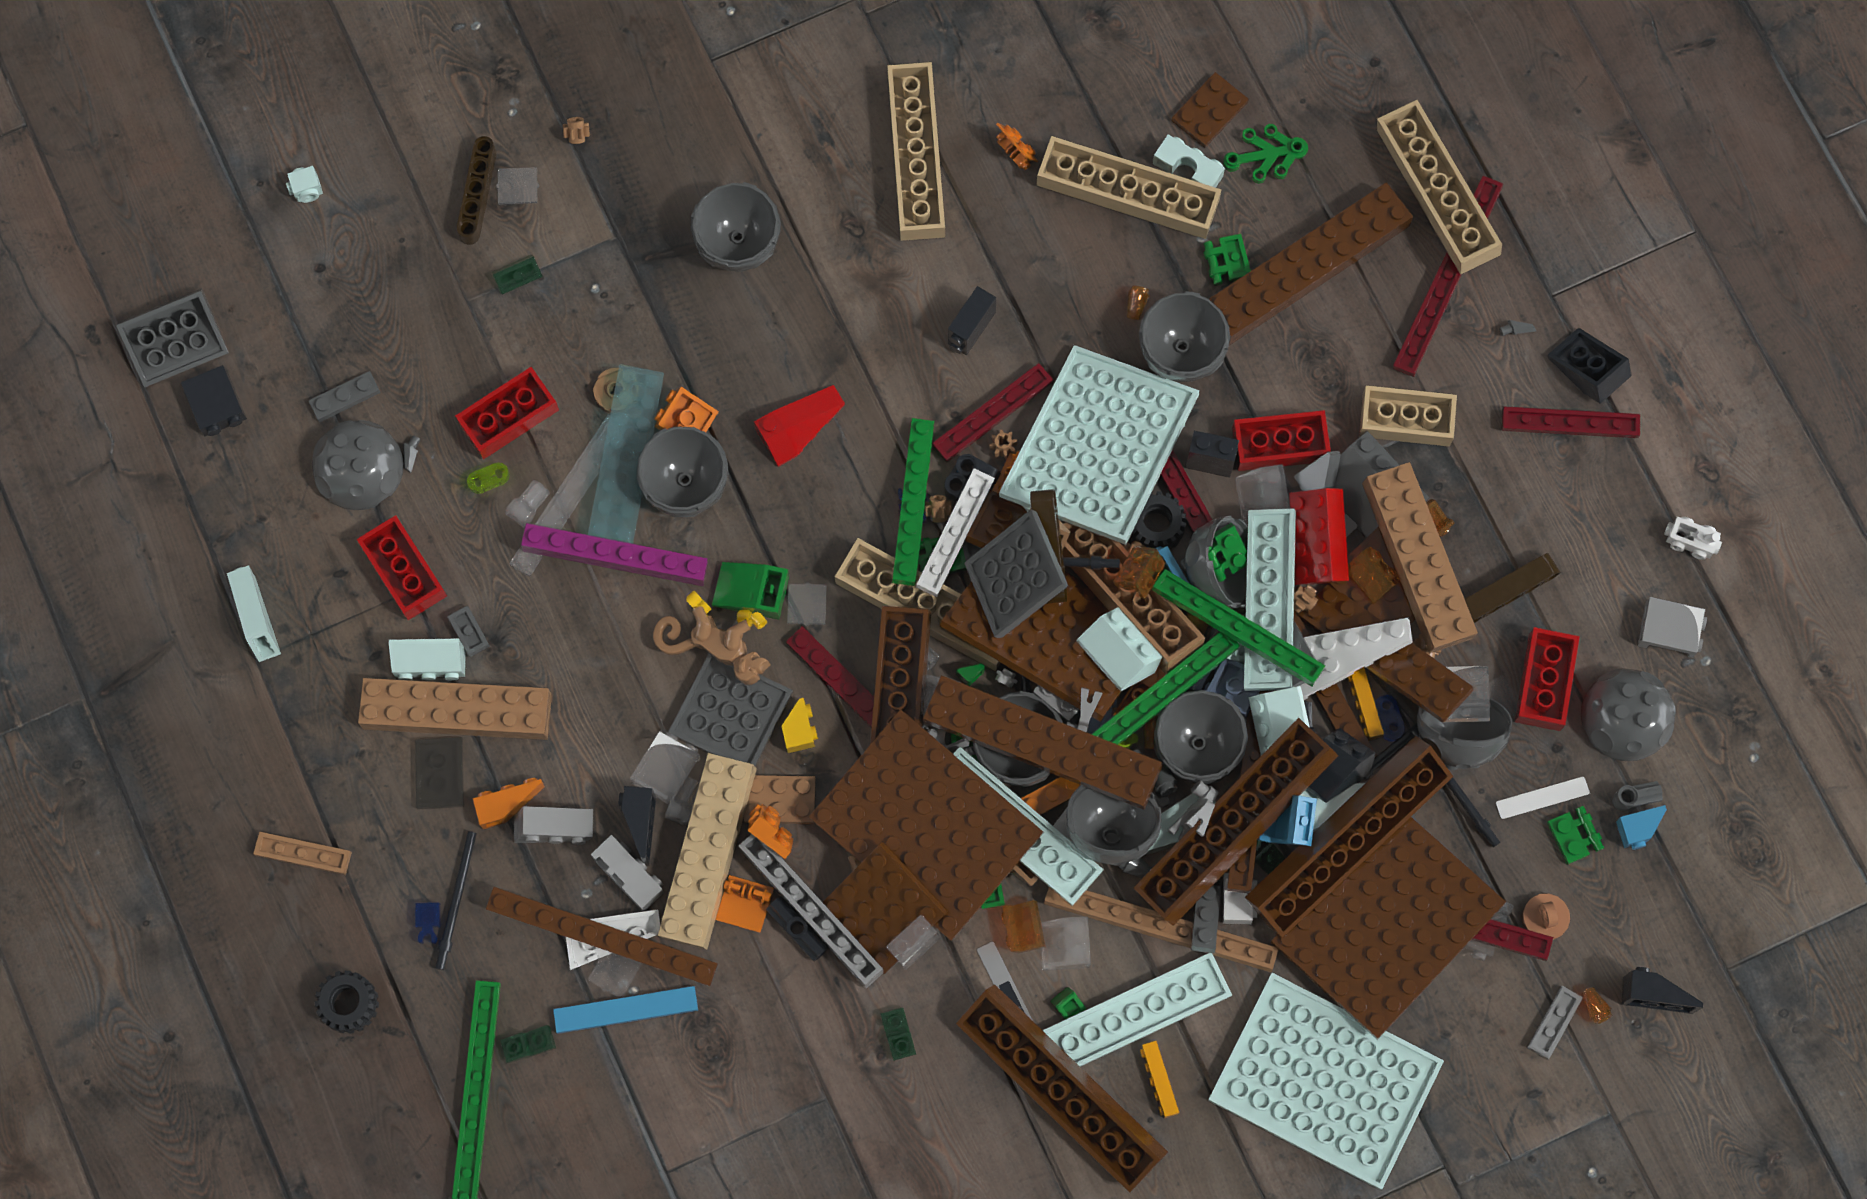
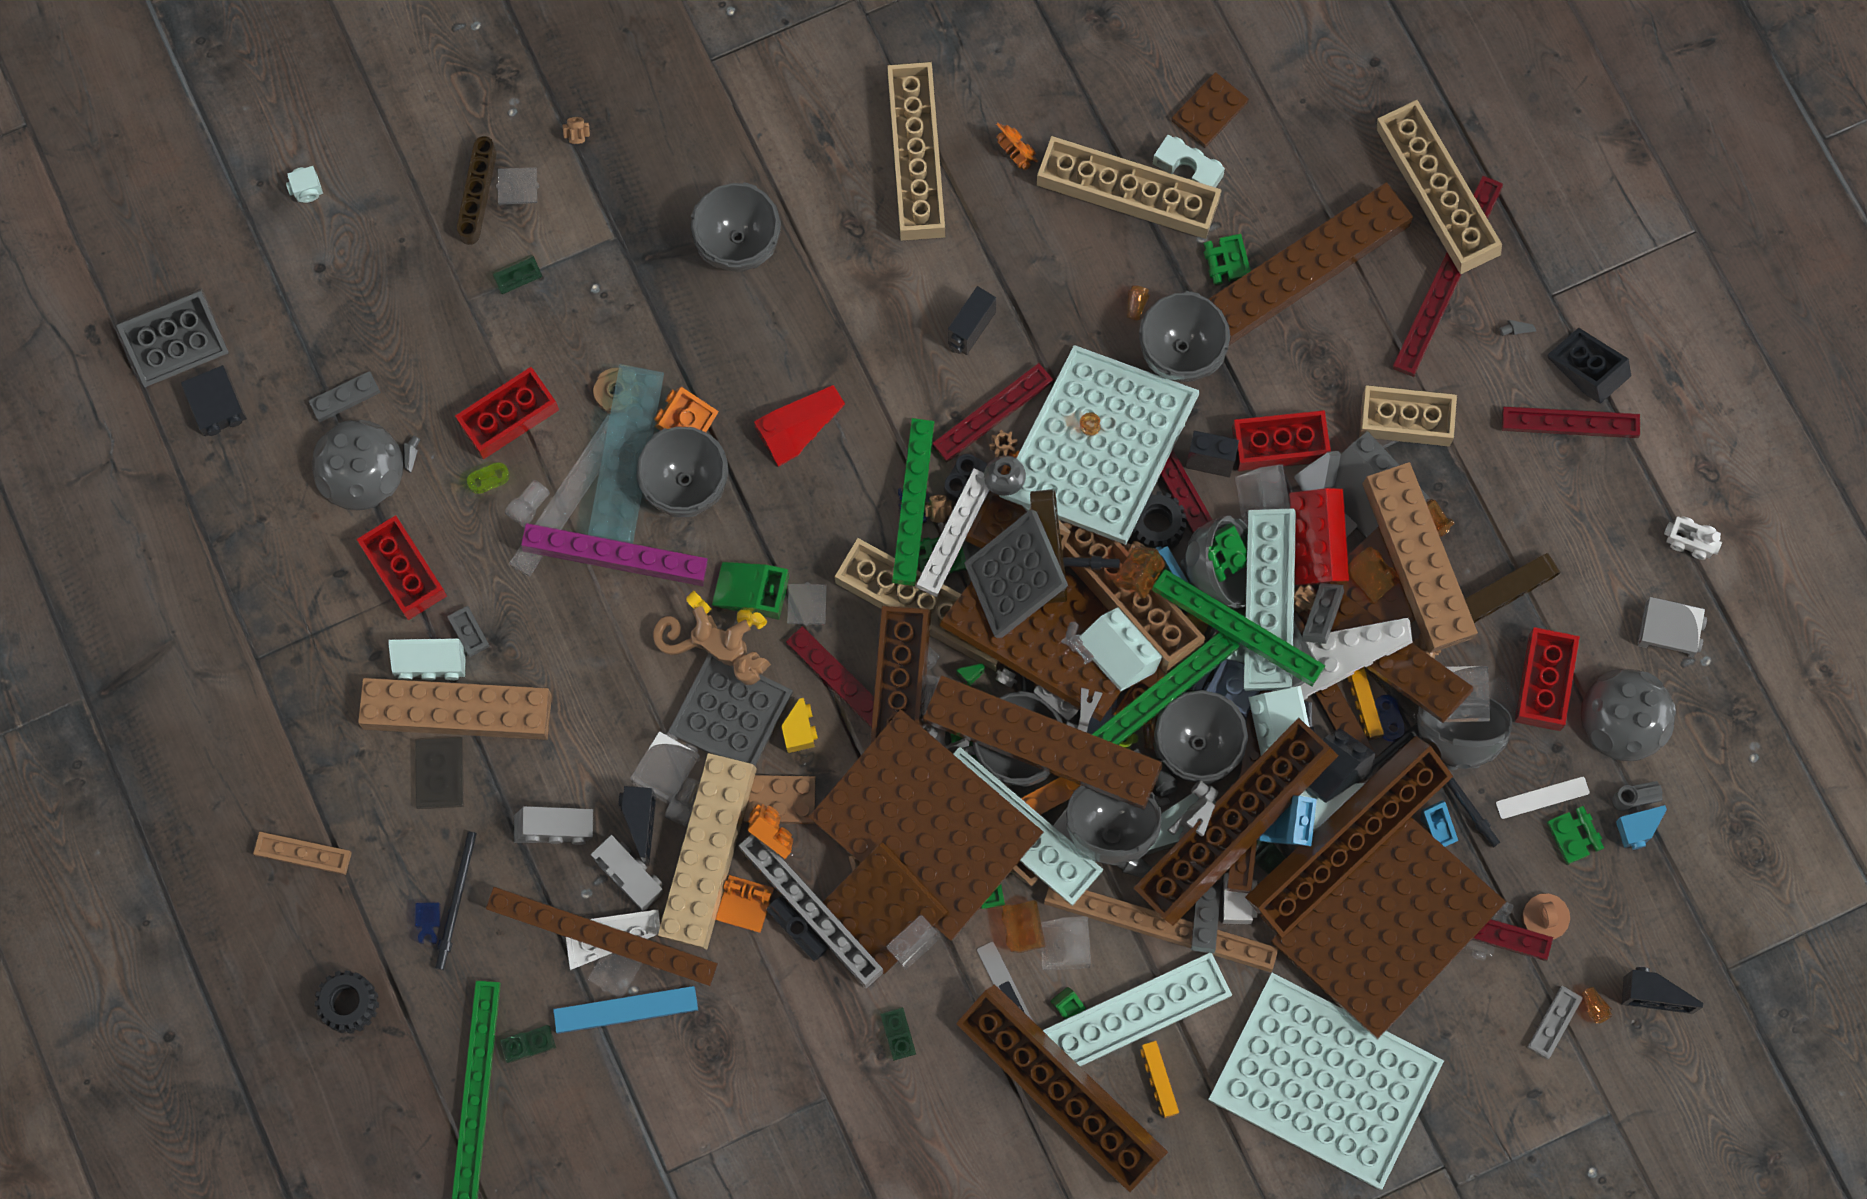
light aqua slope [227,565,281,662] -> none
orange slope [473,778,545,829] -> none
green plant [1223,124,1308,184] -> none
none -> dark grey piece [984,456,1026,496]
none -> clear piece [1061,622,1095,664]
none -> clear orange bush [1080,412,1101,436]
none -> dark grey plate [1302,583,1344,644]
none -> dark azure slope [1420,800,1458,847]

